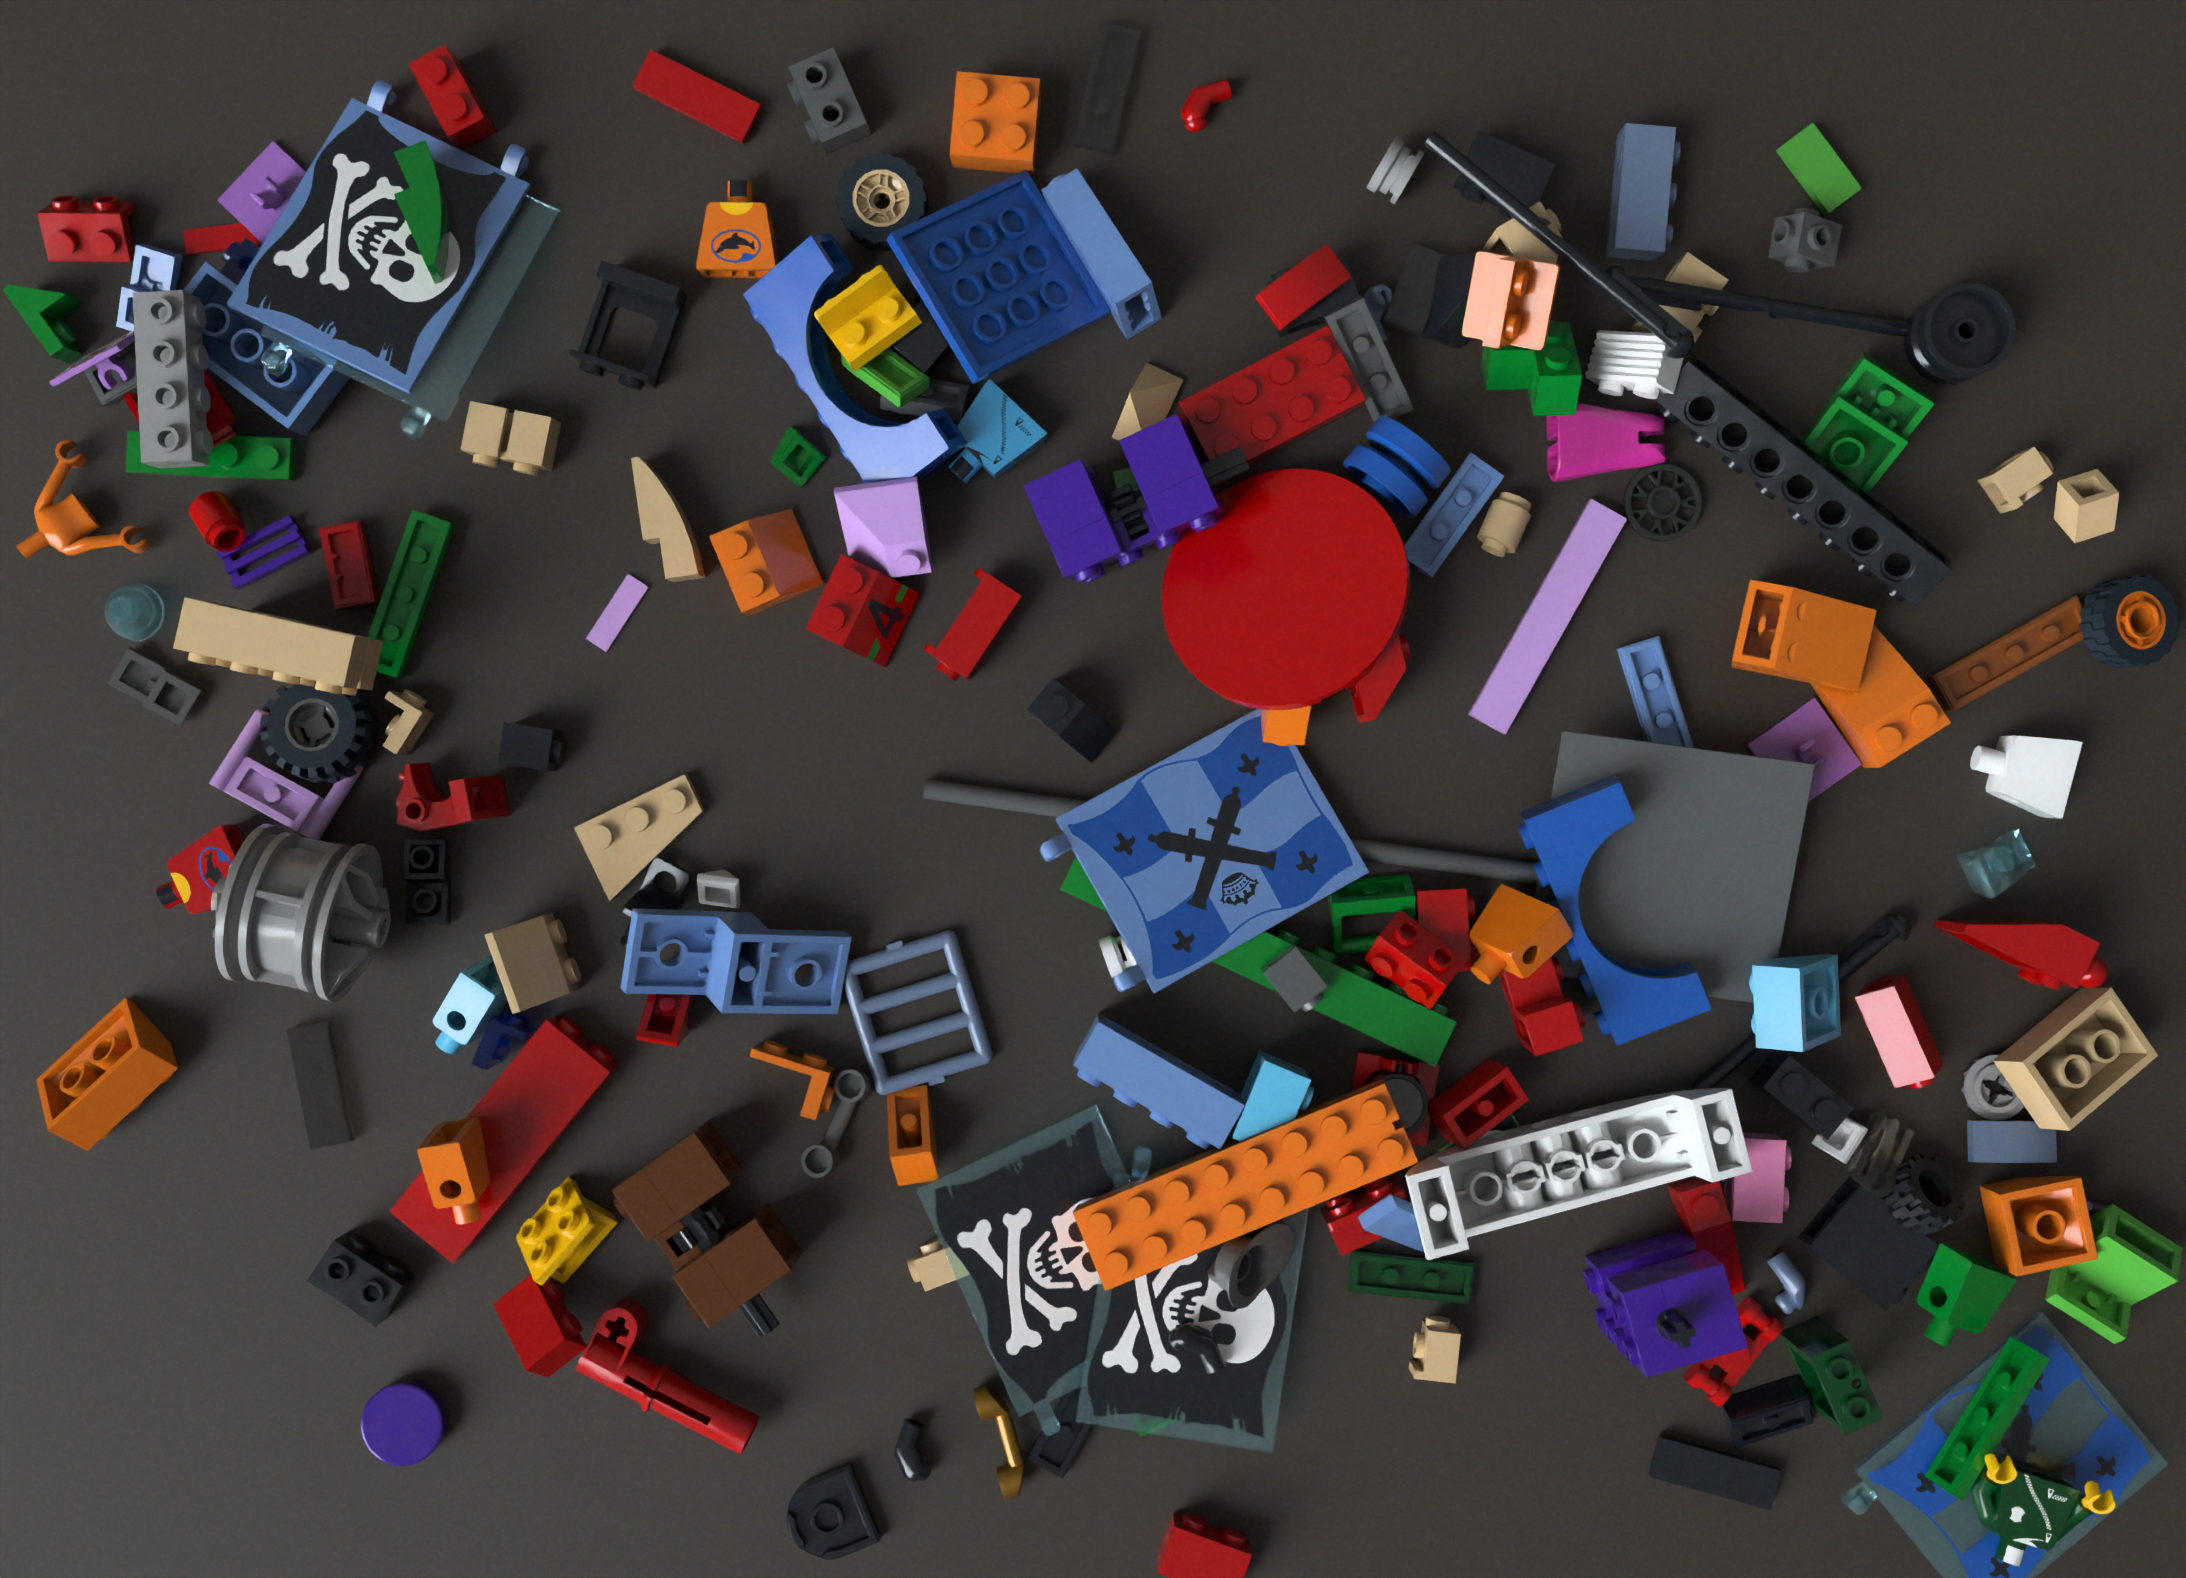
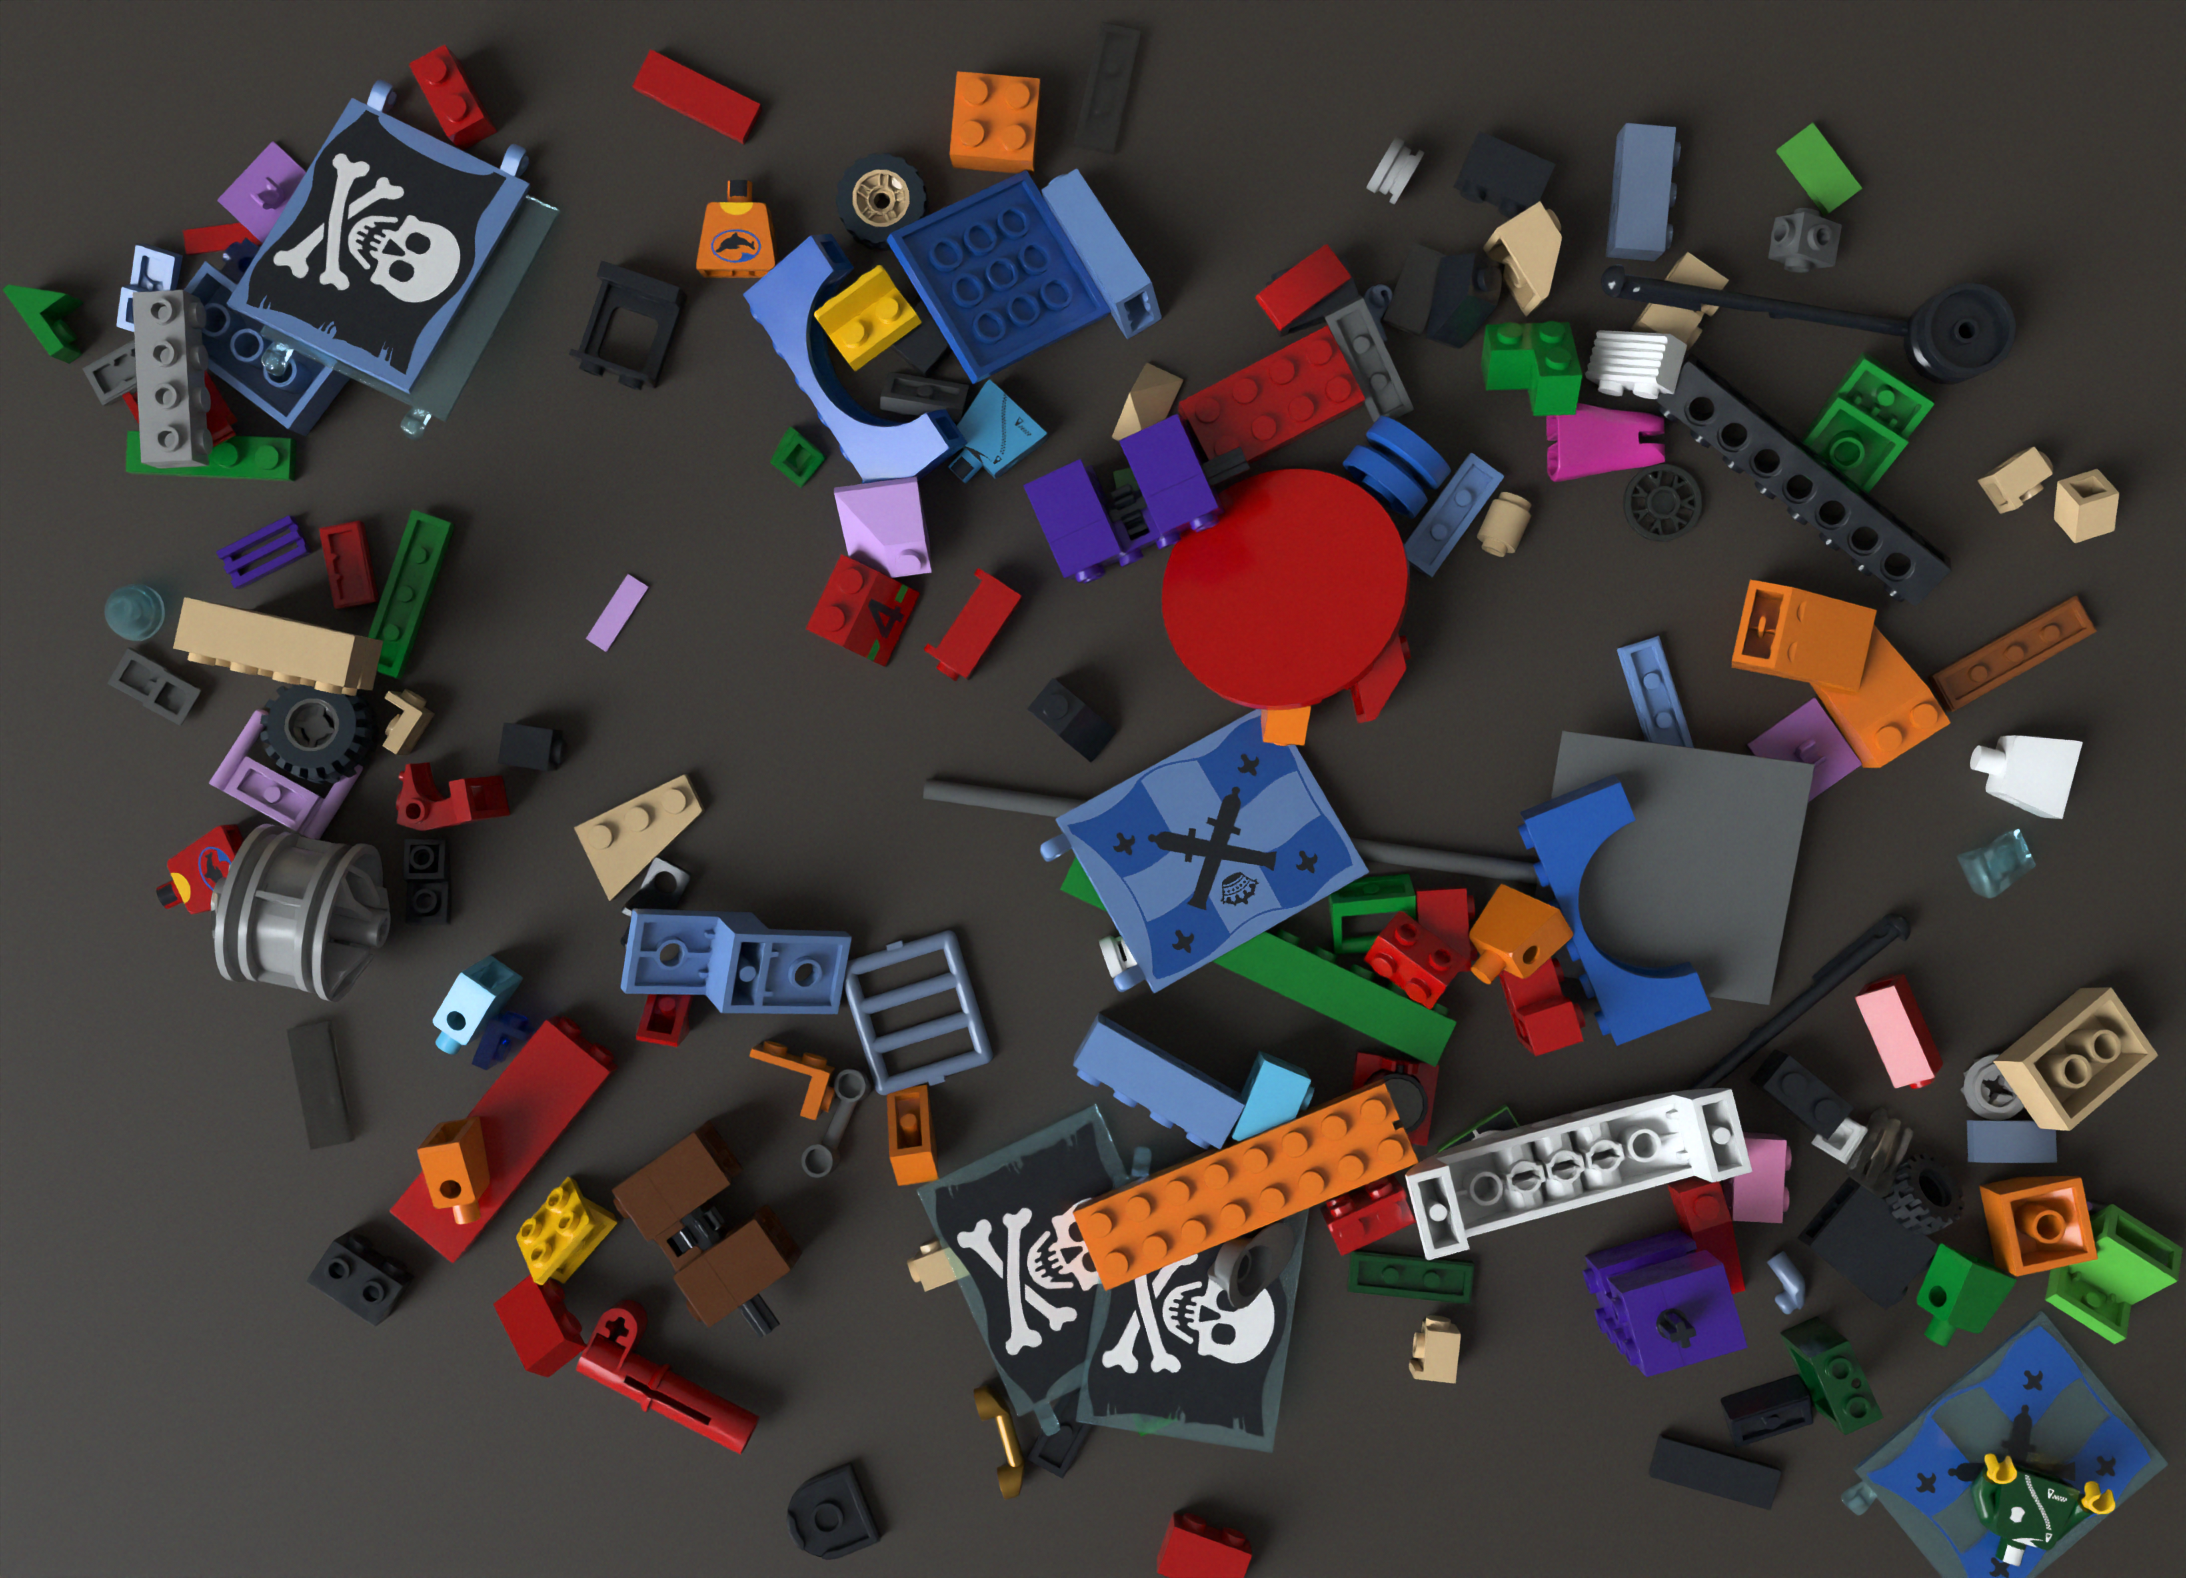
orange piece [16,440,150,559] -> none
orange slope [36,997,178,1151] -> none
red bracket [37,195,136,262] -> none
medium lavender piece [49,330,135,389] -> none
red brick [189,491,246,552] -> none
dark purple tile [361,1379,448,1466] -> none
green slope [394,140,450,284] -> none
tan piece [460,401,561,476] -> none
tan slope [485,913,581,1014] -> none
tan slope [631,457,705,582] -> none
white slope [697,869,741,908] -> none
orange slope [709,509,824,616] -> none
dark grey brick [786,47,871,154] -> none
bright green tile [841,348,930,408] -> none
black arm [894,1418,931,1482] -> none
black arm [1169,1323,1226,1374] -> none
red arm [1181,78,1232,132] -> none
dark grey brick [1260,944,1328,1013] -> none
medium blue tile [1358,1195,1424,1252] -> none
black bar [1424,131,1694,359] -> none
red brick [1427,1059,1529,1150] -> none
bracket [1462,251,1560,350] -> none
lavender tile [1468,499,1627,734] -> none
red plate [1684,1297,1784,1407] -> none
medium azure slope [1749,954,1841,1052] -> none
green plate [1924,1336,2050,1502] -> none
red slope [1933,919,2108,991] -> none
black wheel [2079,575,2180,669] -> none

